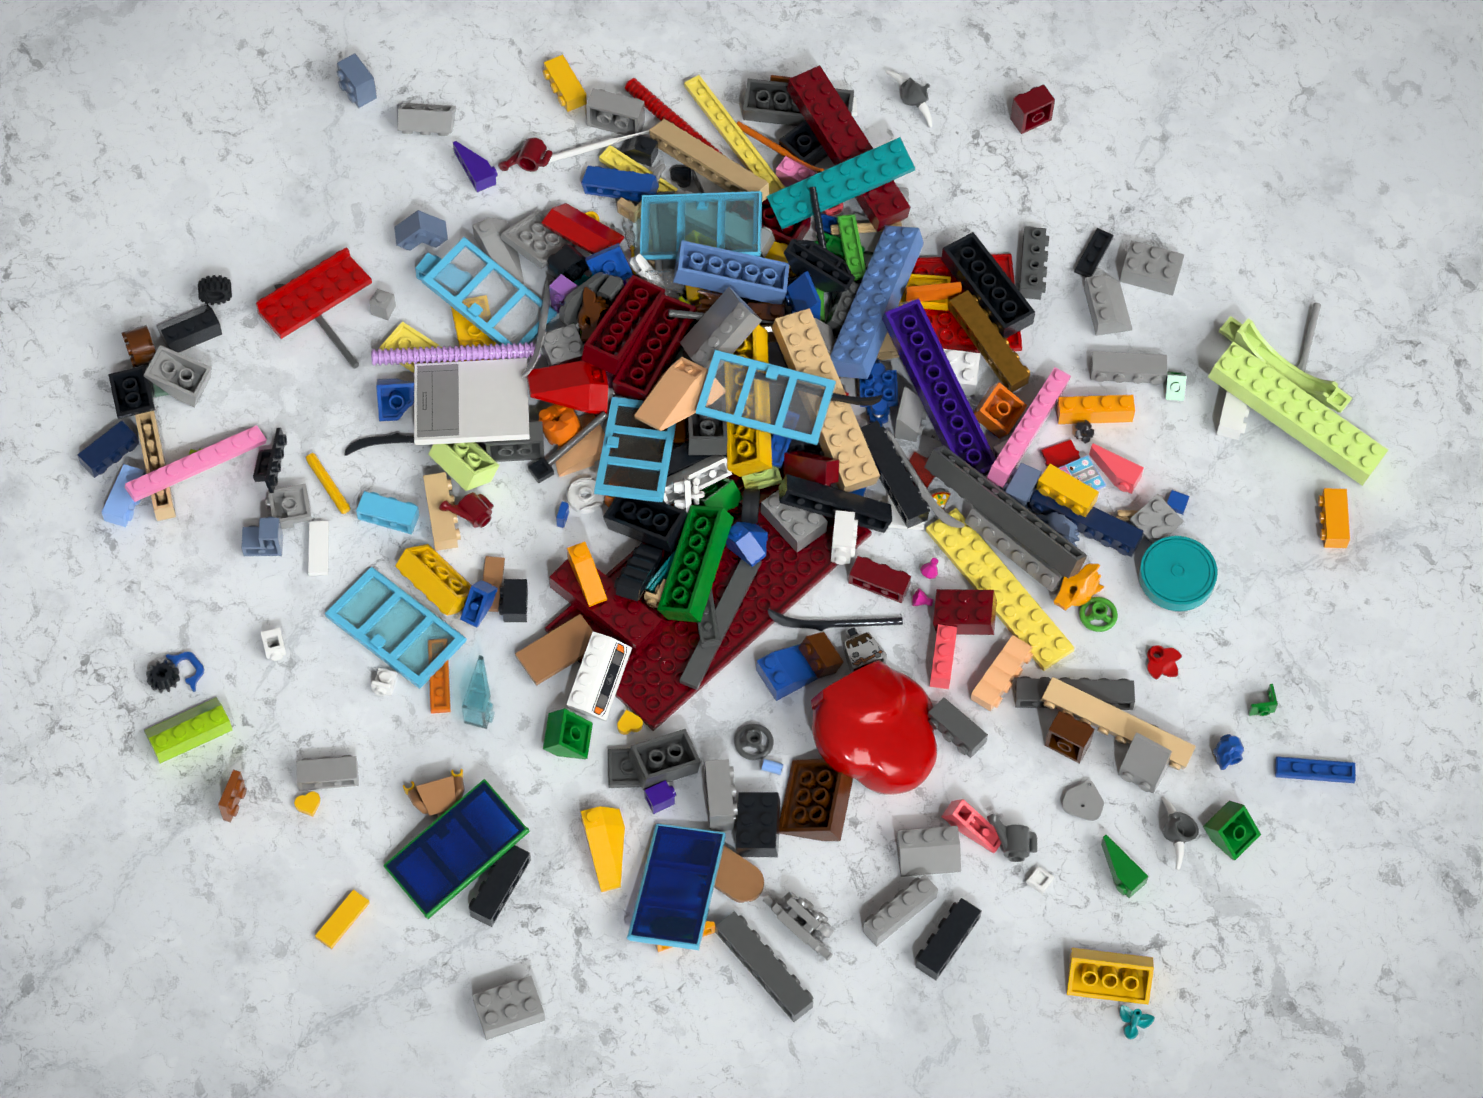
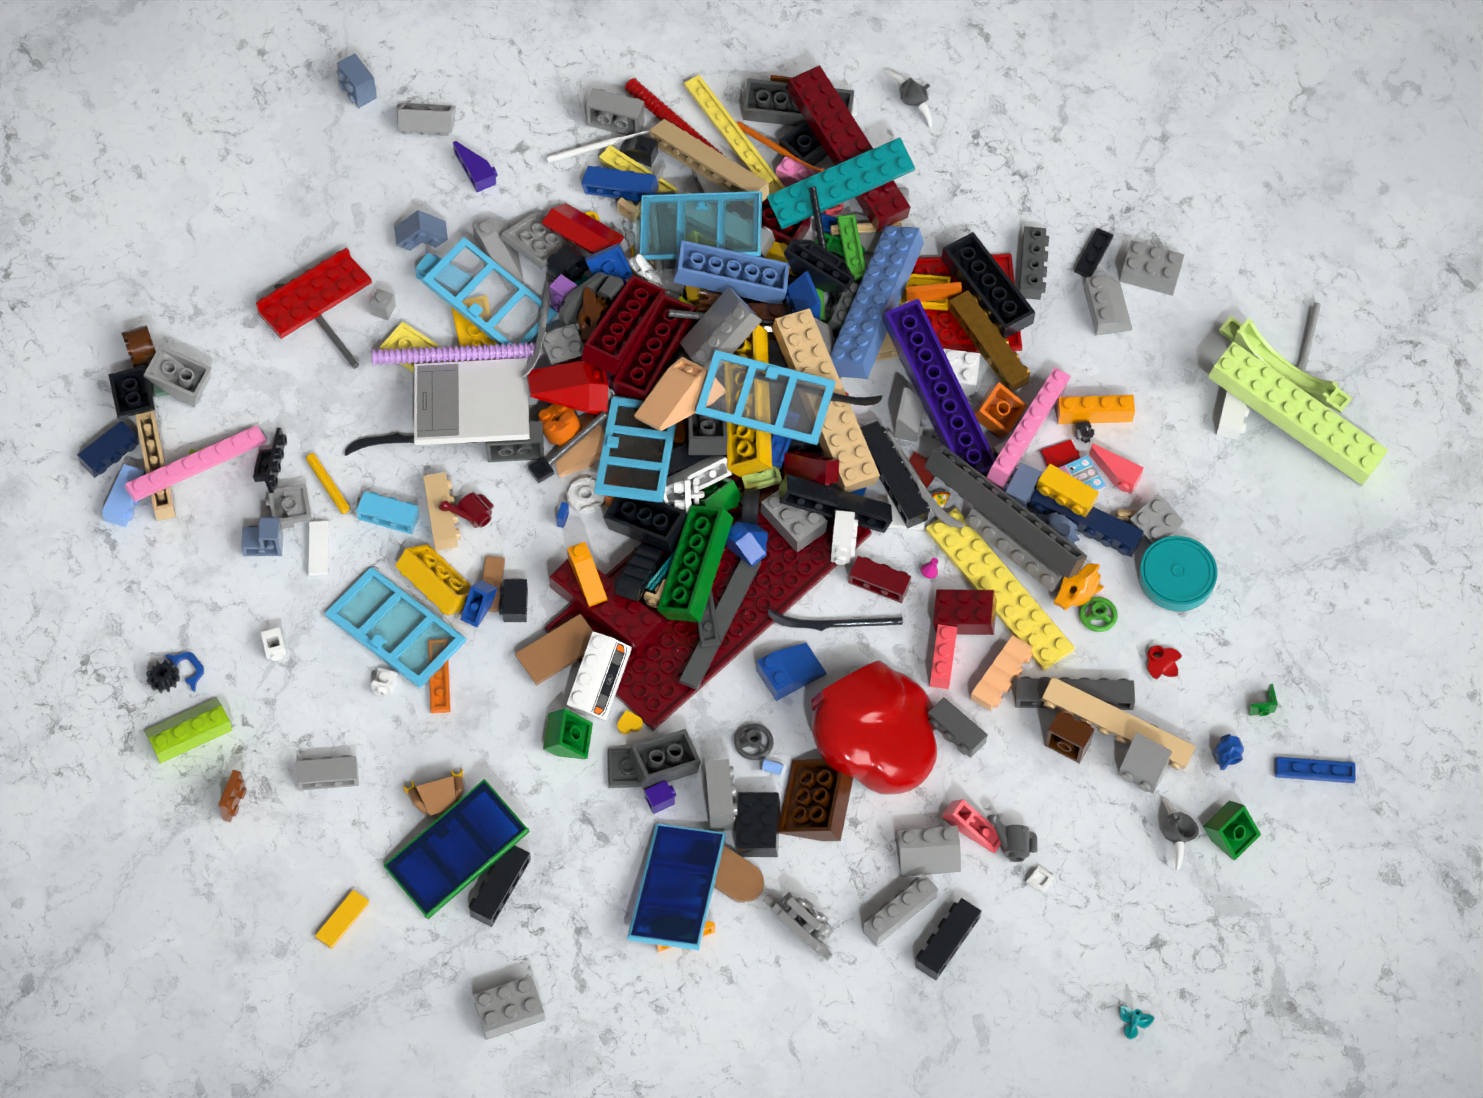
black slope [156,304,222,353] -> none
black tyre [198,275,232,305] -> none
yellow tile [294,791,321,817] -> none
blue slope [376,378,414,421] -> none
yellowish green brick [428,442,499,491] -> none
clear light blue slope [462,655,495,729] -> none
dark red piece [498,138,553,172] -> none
yellow brick [542,55,587,112] -> none
yellow wedge [581,806,625,892] -> none
black tile [670,167,691,188] -> none
dark grey brick [715,911,814,1022] -> none
reddish brown brick [798,632,844,678] -> none
light grey torso [843,628,887,673] -> none
blue piece [859,359,898,426] -> none
dark pink rock [912,588,934,606] -> none
dark red brick [1010,84,1055,134] -> none
light grey piece [1062,781,1104,821] -> none
yellow slope [1067,948,1154,1005] -> none
light grey brick [1091,351,1167,385] -> none
green slope [1101,835,1149,898] -> none
bracket [1165,371,1187,401] -> none
blue tile [1167,490,1190,515] -> none
light orange brick [1318,488,1350,548] -> none

